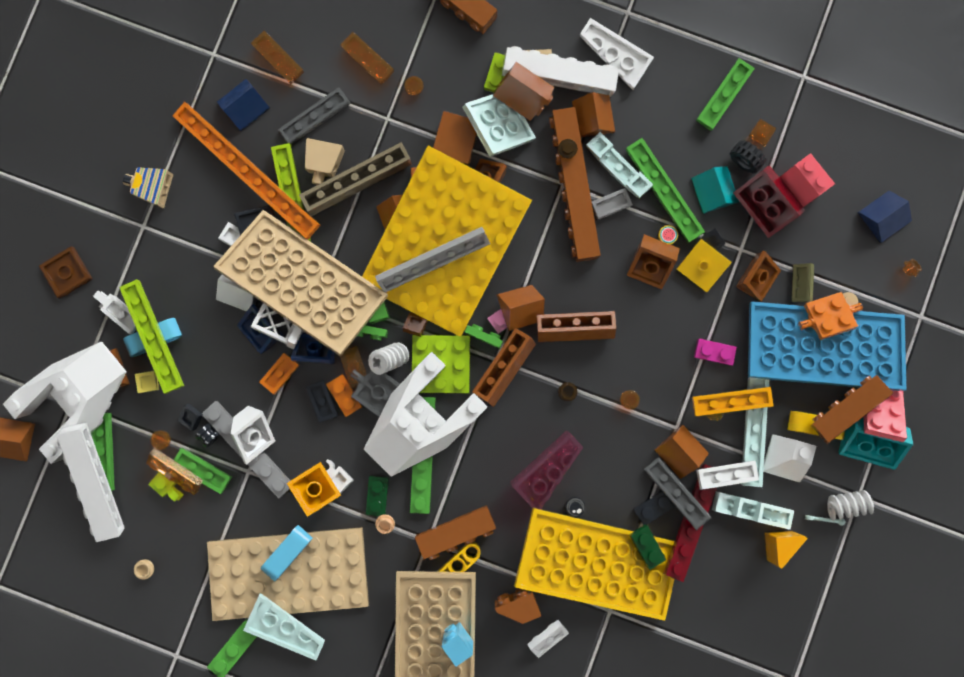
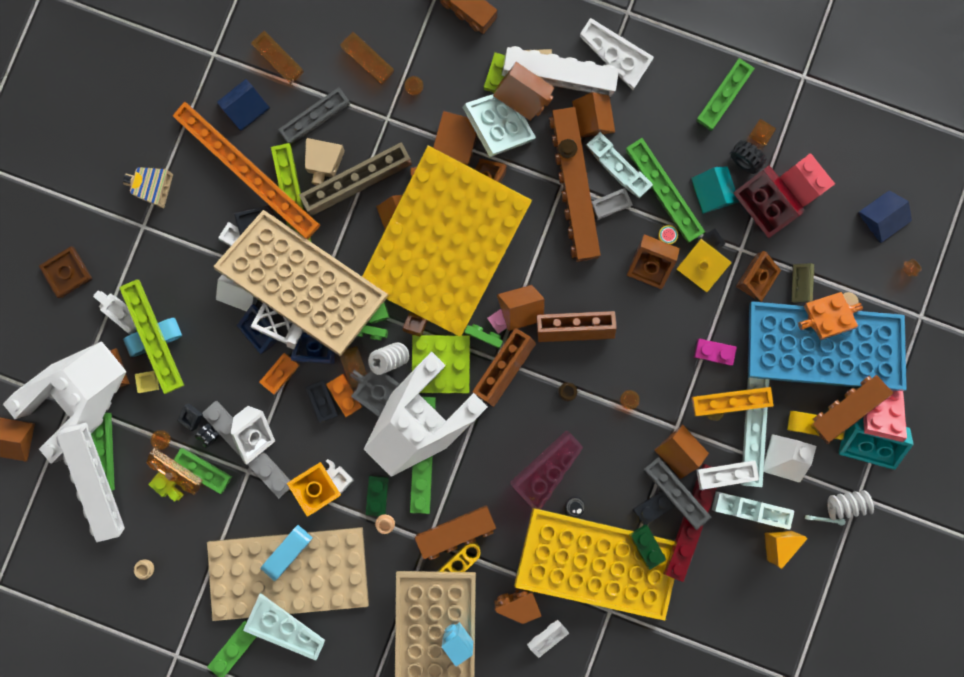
light grey plate [375,227,490,292] -> none

